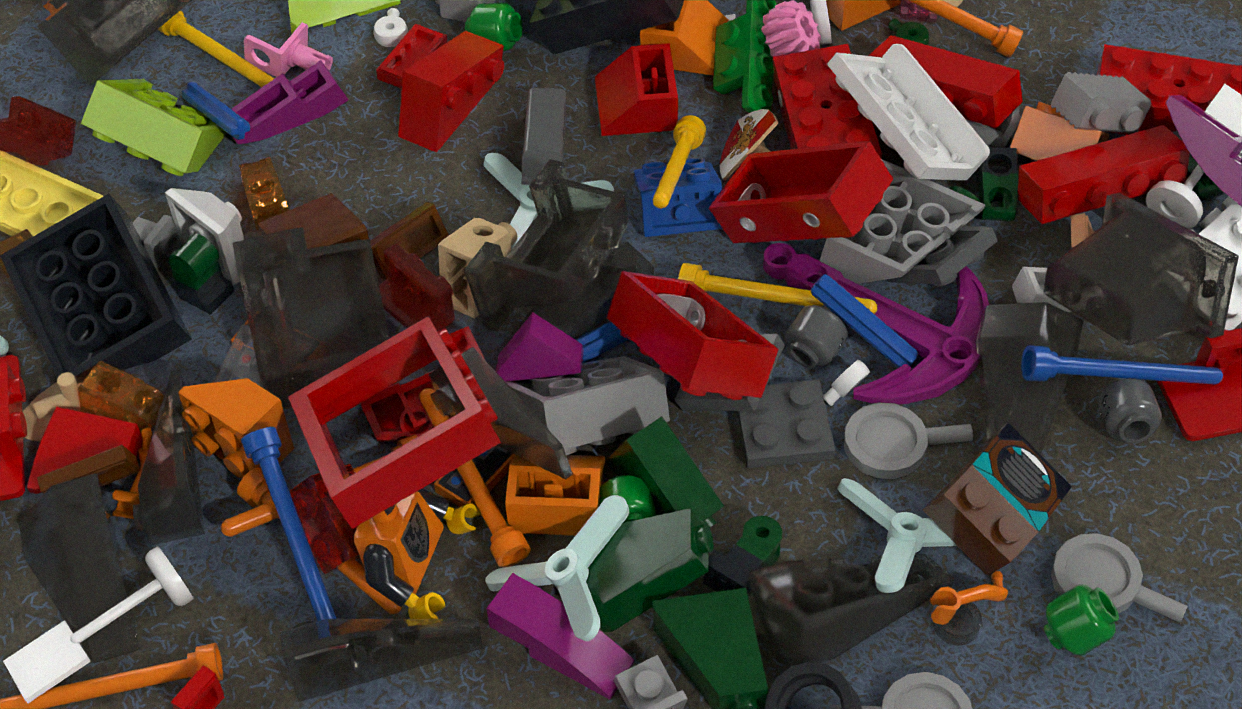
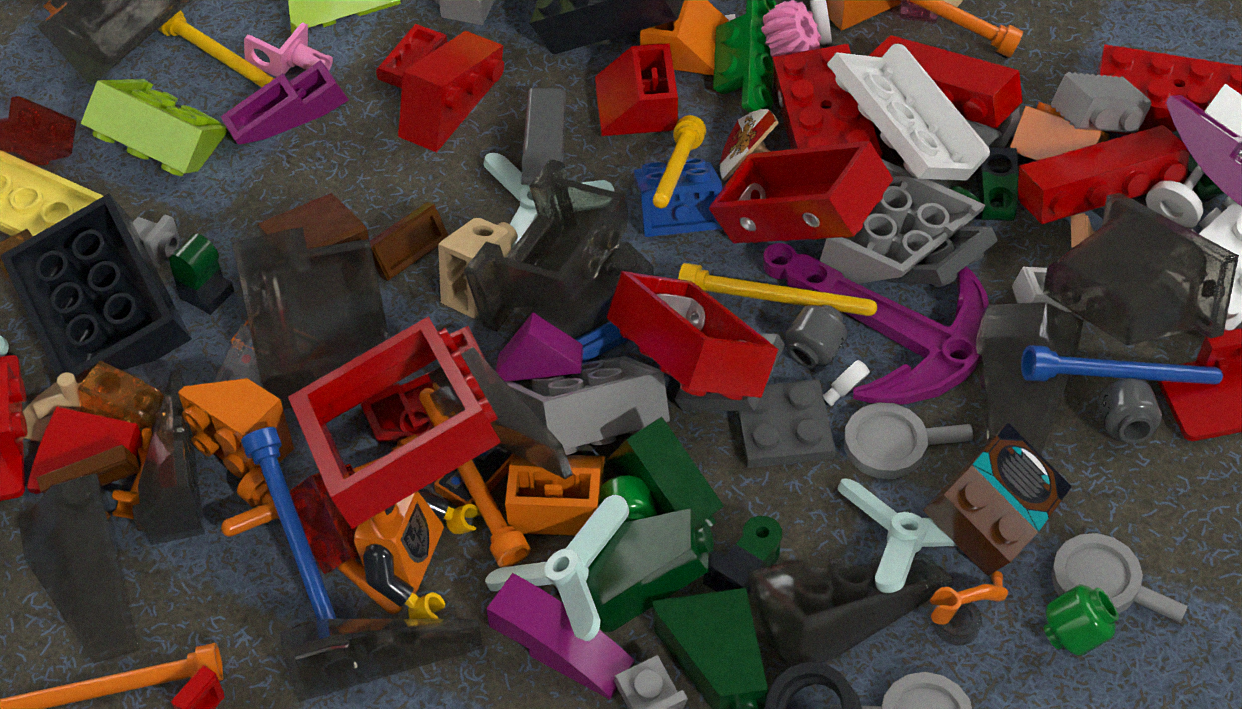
white piece [3,546,194,703] -> none
white slope [165,188,244,286] -> none
blue axle [182,82,250,140] -> none
clear orange leg [239,157,289,231] -> none
clear red bracket [371,243,455,332] -> none
white piece [373,8,408,47] -> none
green head [465,3,523,51] -> none
blue axle [810,274,918,368] -> none
dark green piece [888,18,930,45] -> none

